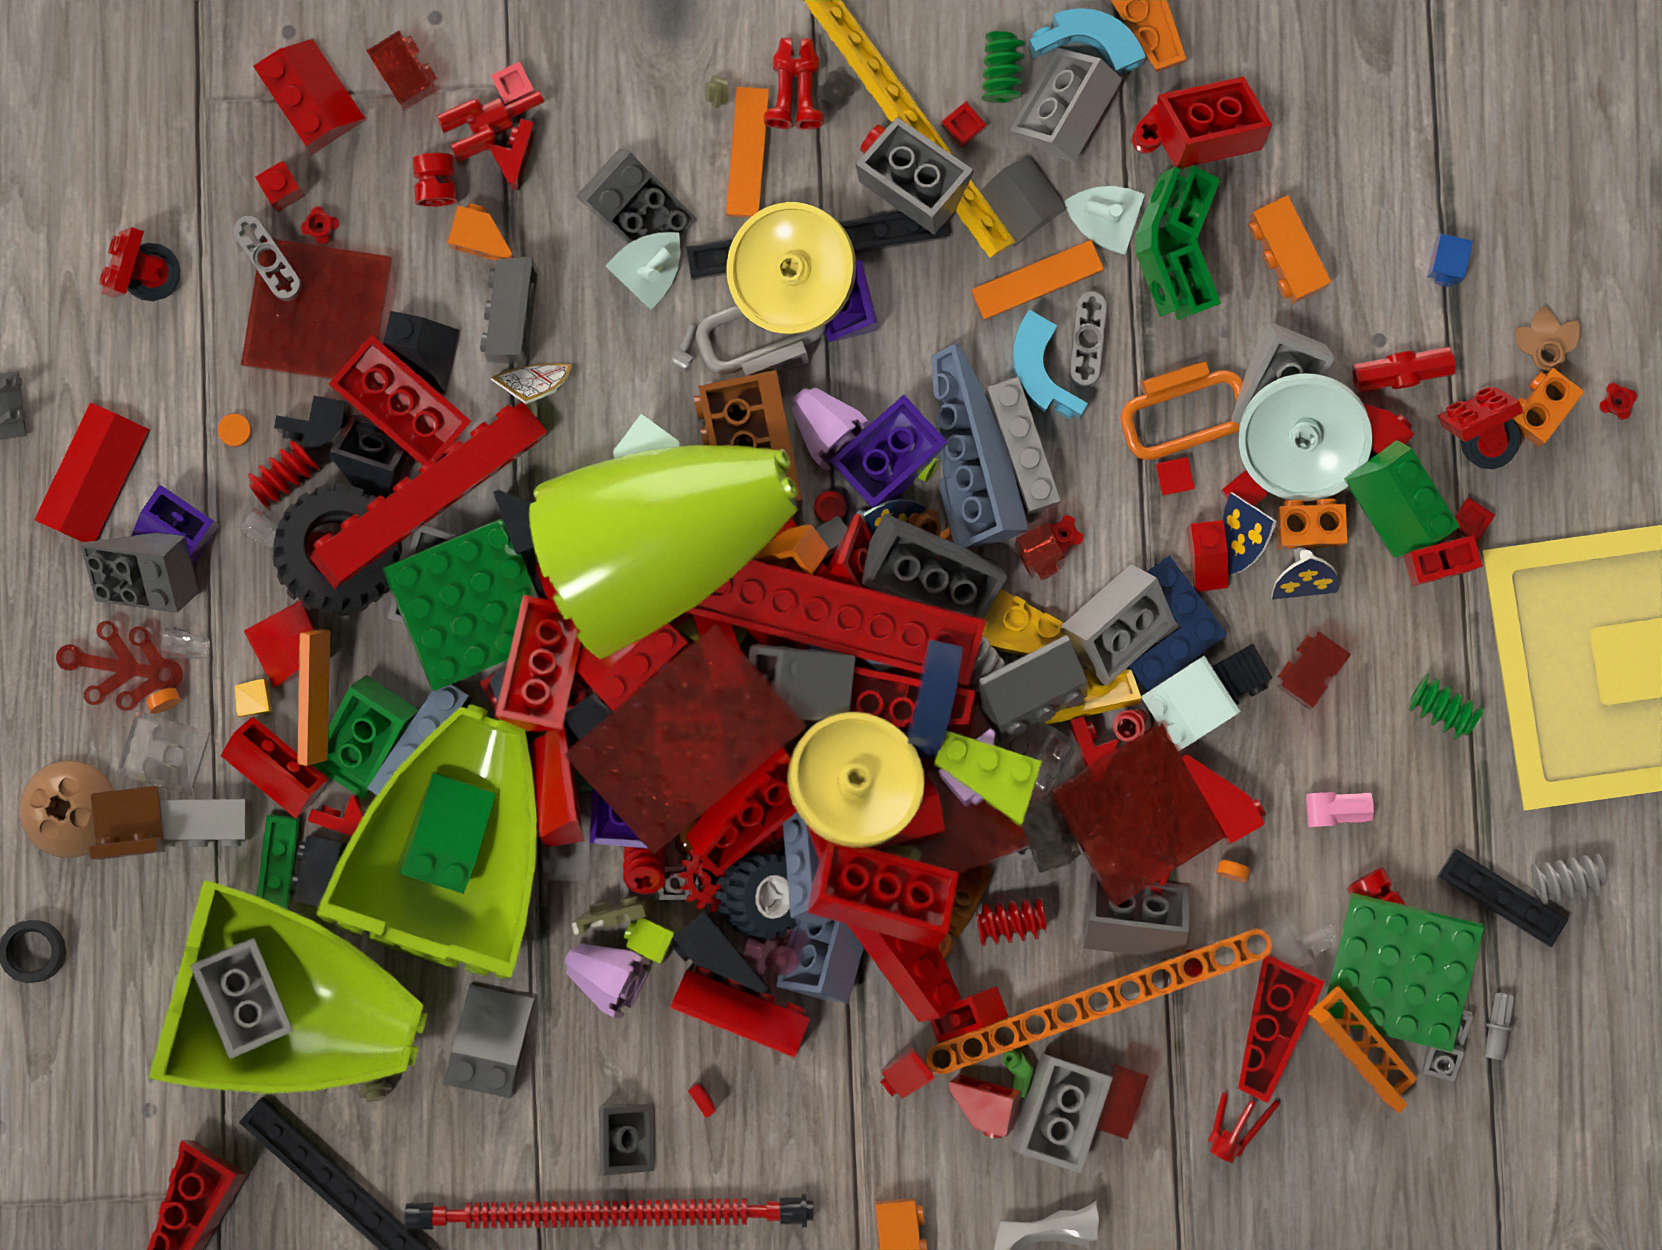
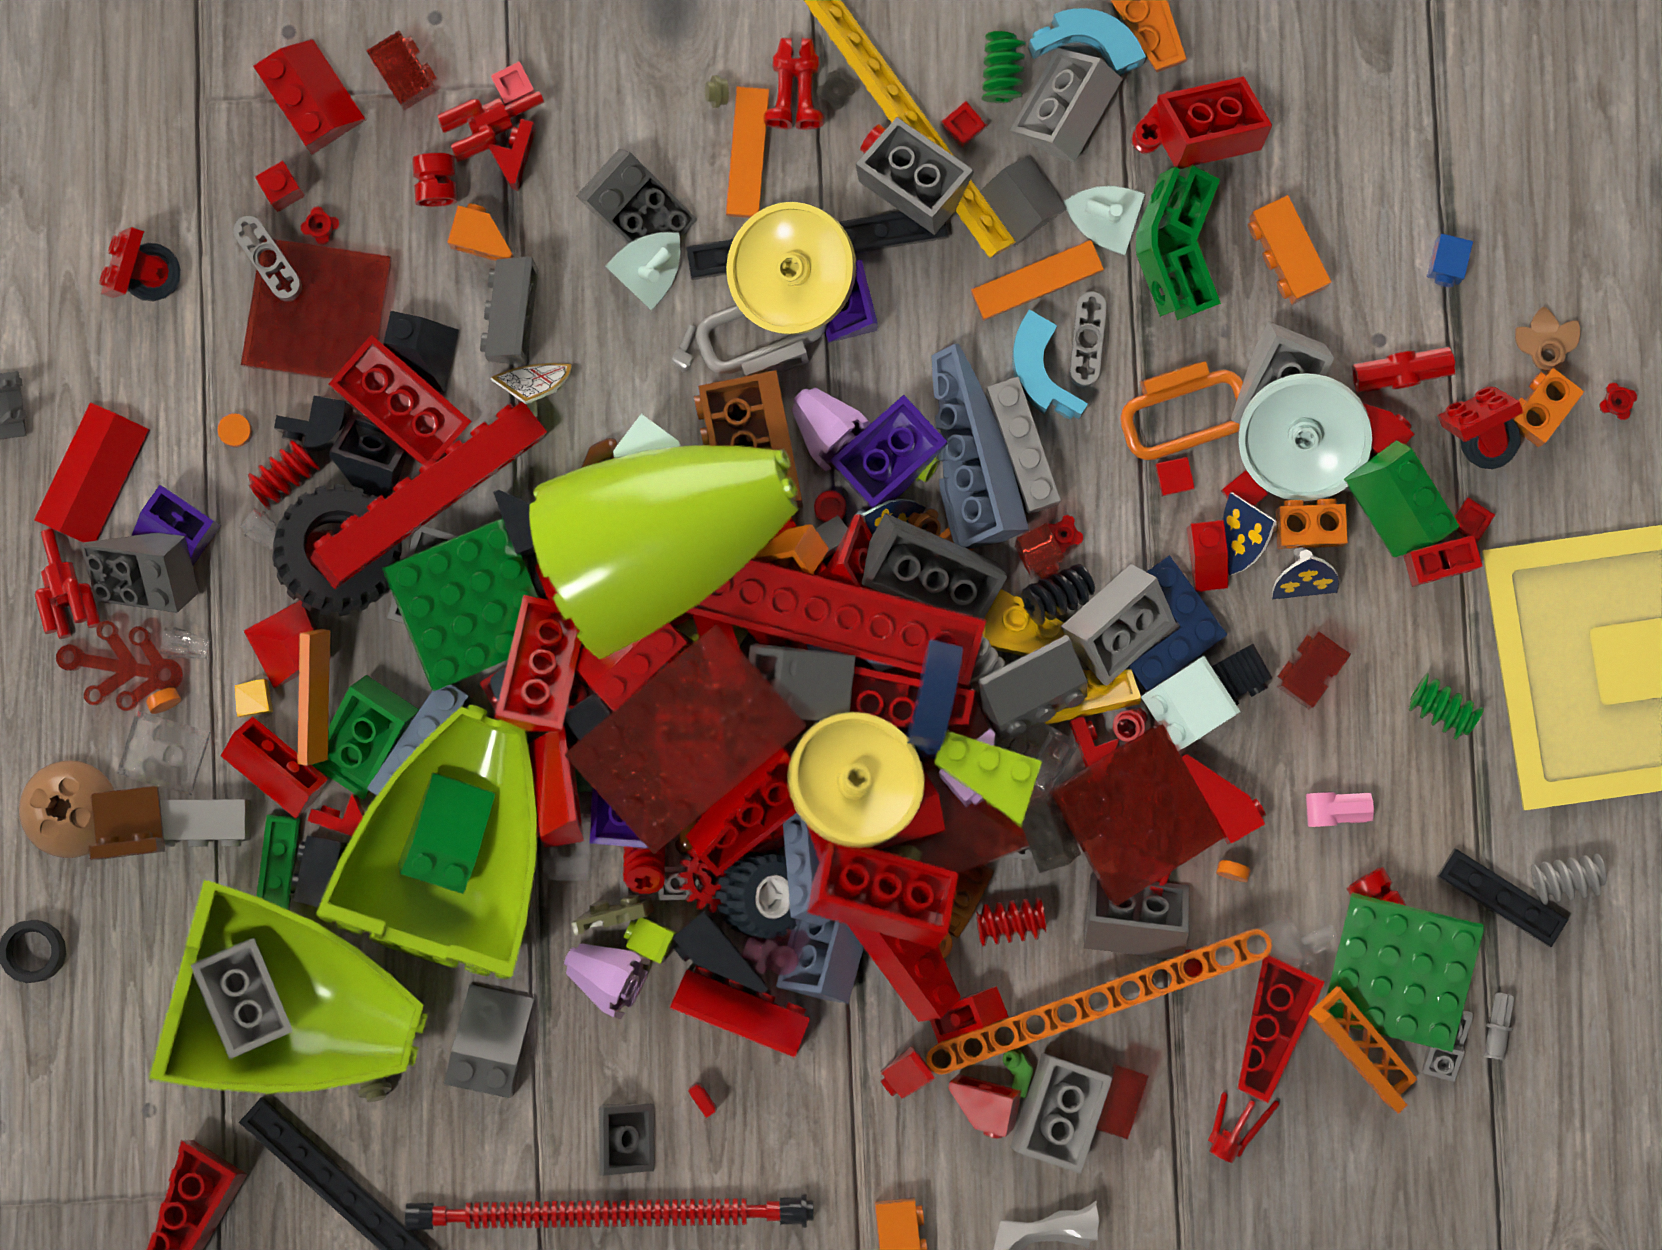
none -> red plant [35,529,101,639]
none -> reddish brown arm [581,438,619,468]
none -> black piece [1021,563,1095,625]

